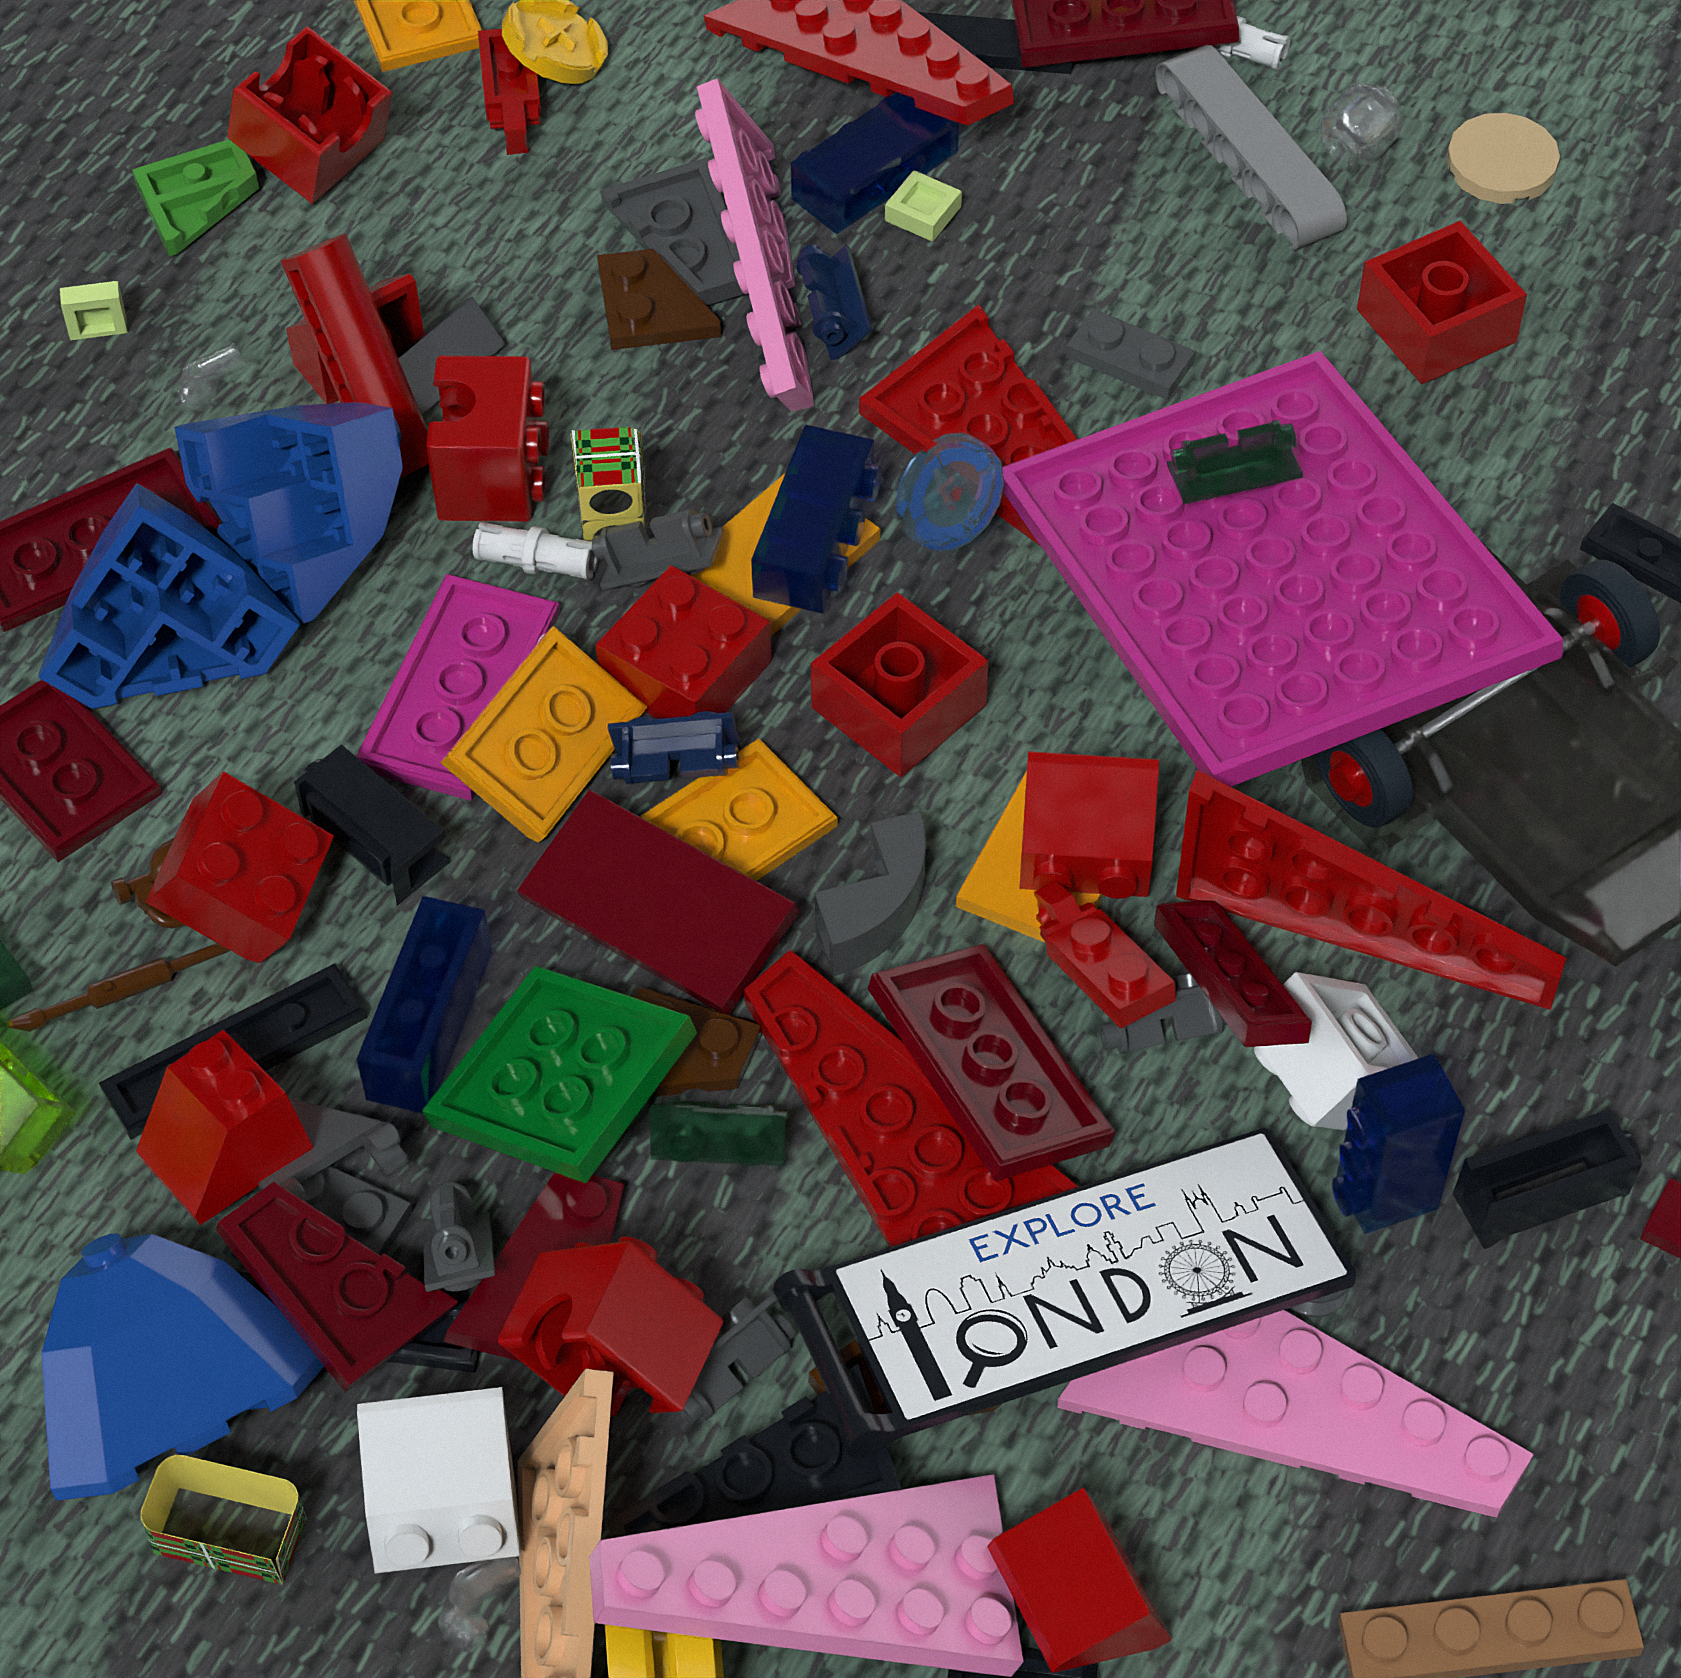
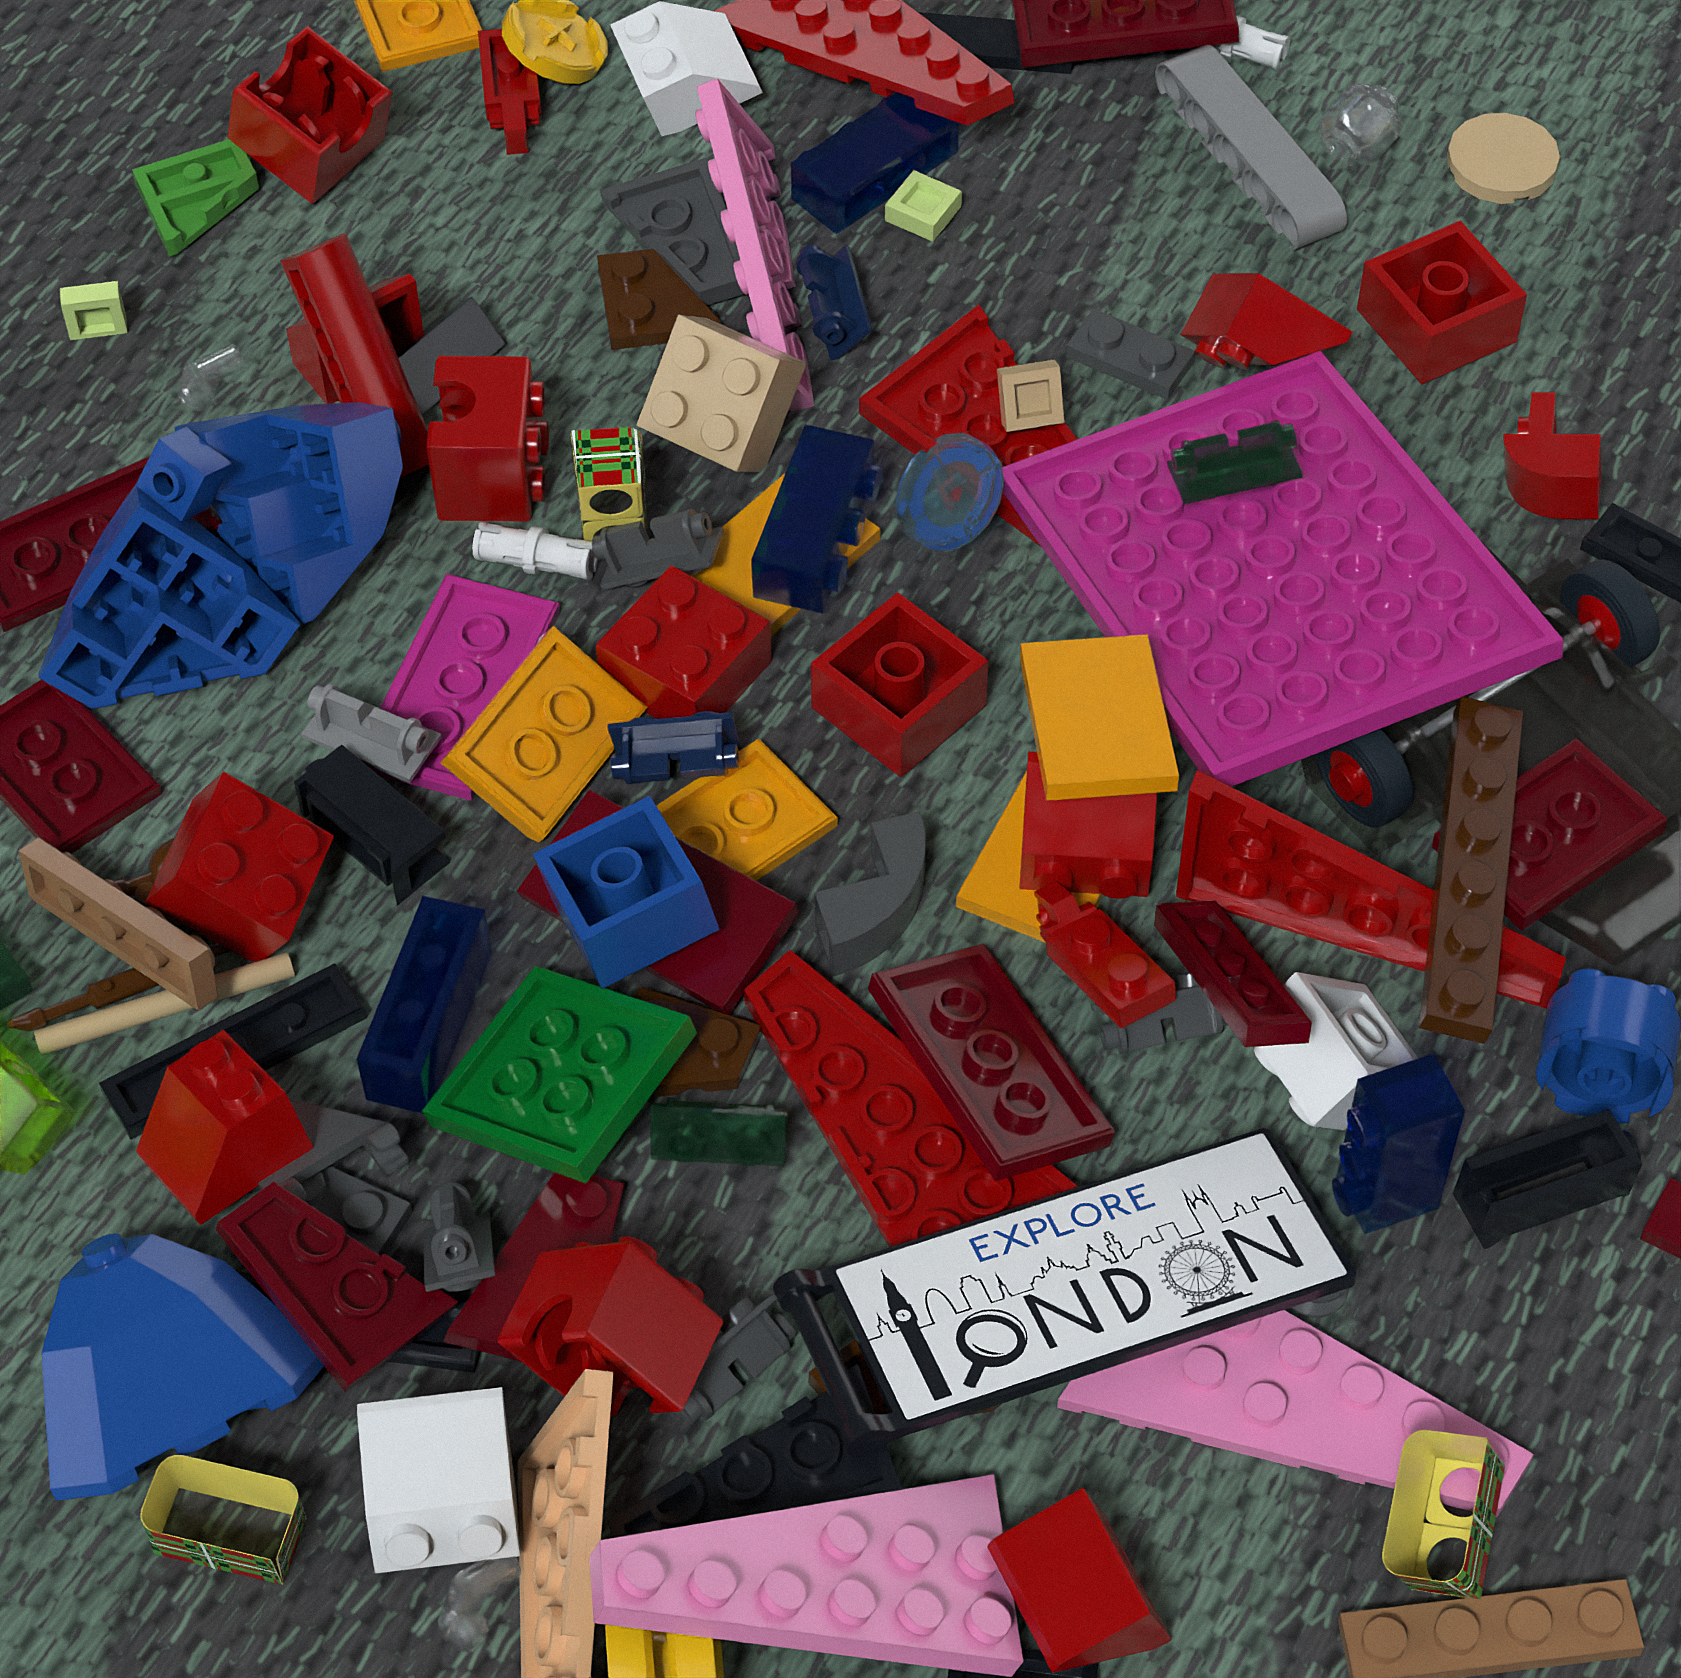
none -> medium nougat plate [18,837,219,1011]
none -> tan bar [34,952,295,1055]
none -> blue plate [136,427,232,522]
none -> light grey hinge [301,684,442,783]
none -> blue brick [533,796,720,989]
none -> white slope [610,1,763,136]
none -> tan brick [636,315,807,472]
none -> tan tile [997,360,1065,432]
none -> light orange tile [1020,634,1179,801]
none -> red slope [1180,273,1353,369]
none -> light yellow piece [1382,1430,1505,1600]
none -> reddish brown plate [1419,696,1523,1044]
none -> dark red tile [1432,738,1668,931]
none -> red brick [1503,392,1602,519]
none -> blue brick [1536,968,1681,1124]

